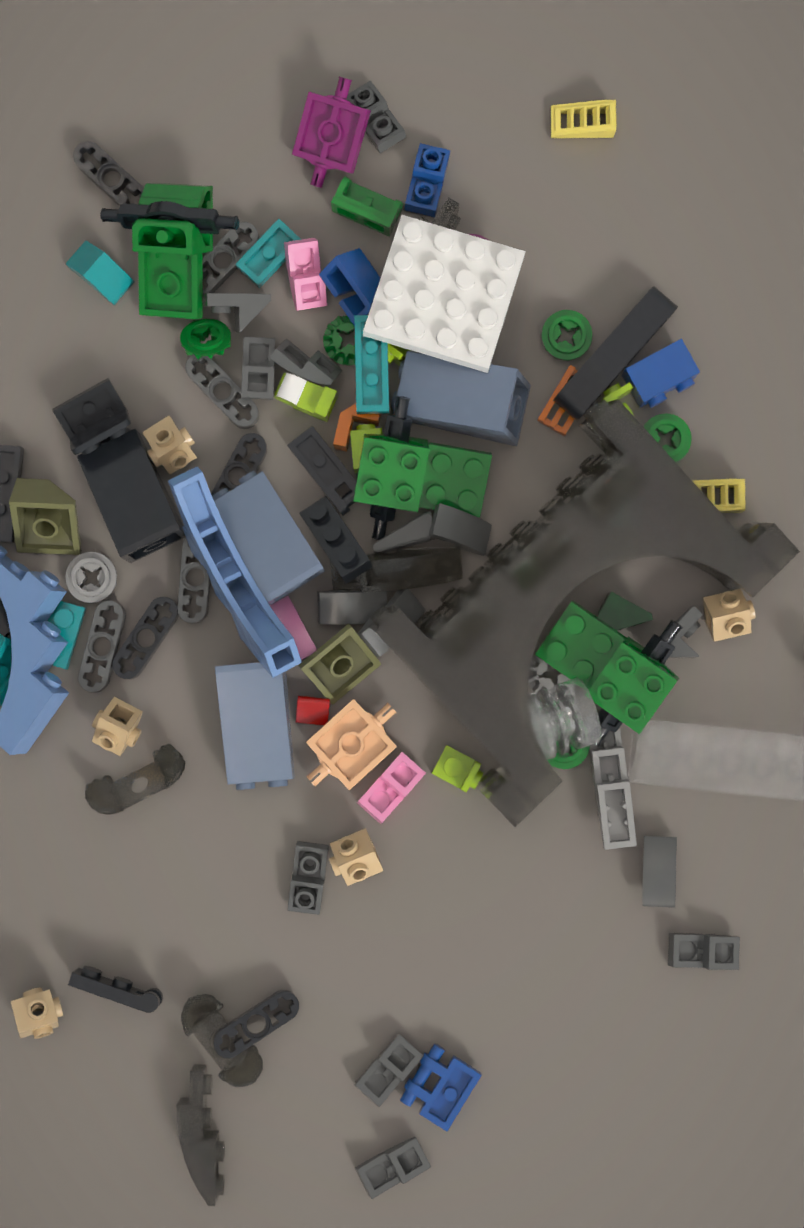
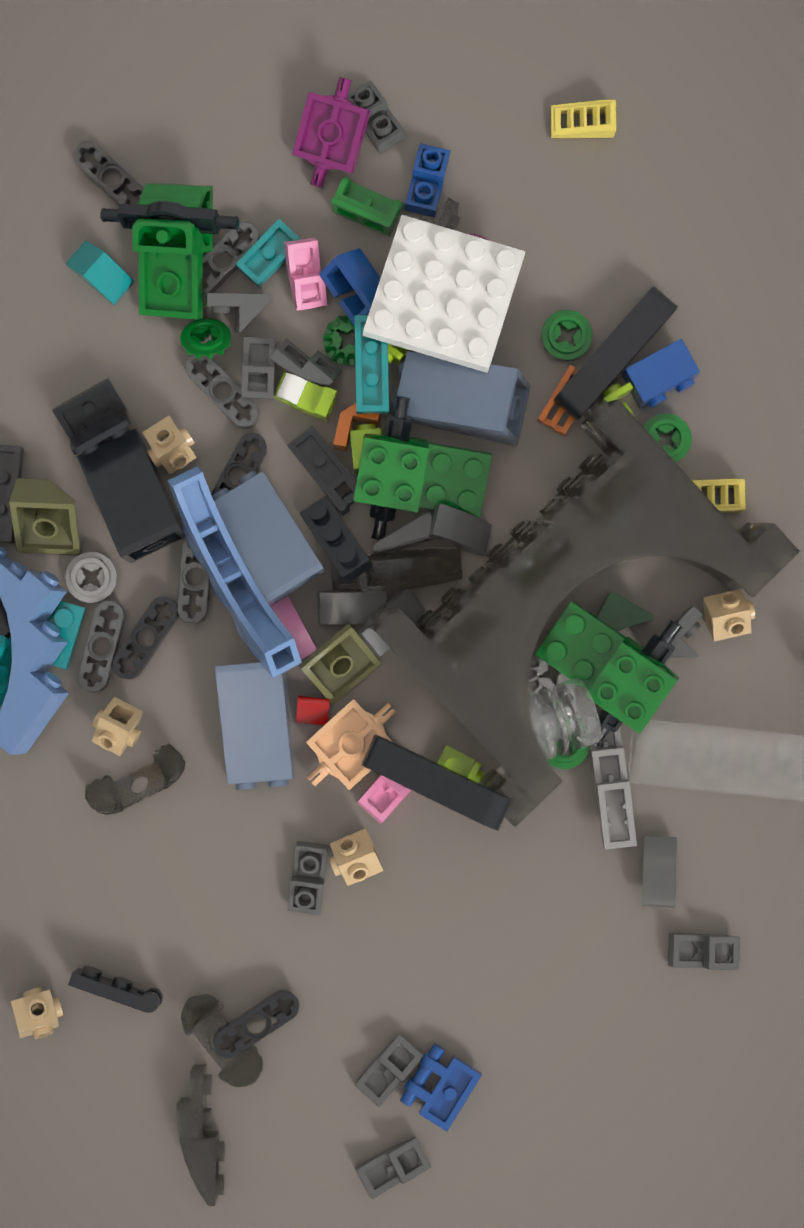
none -> black beam [361,735,512,831]

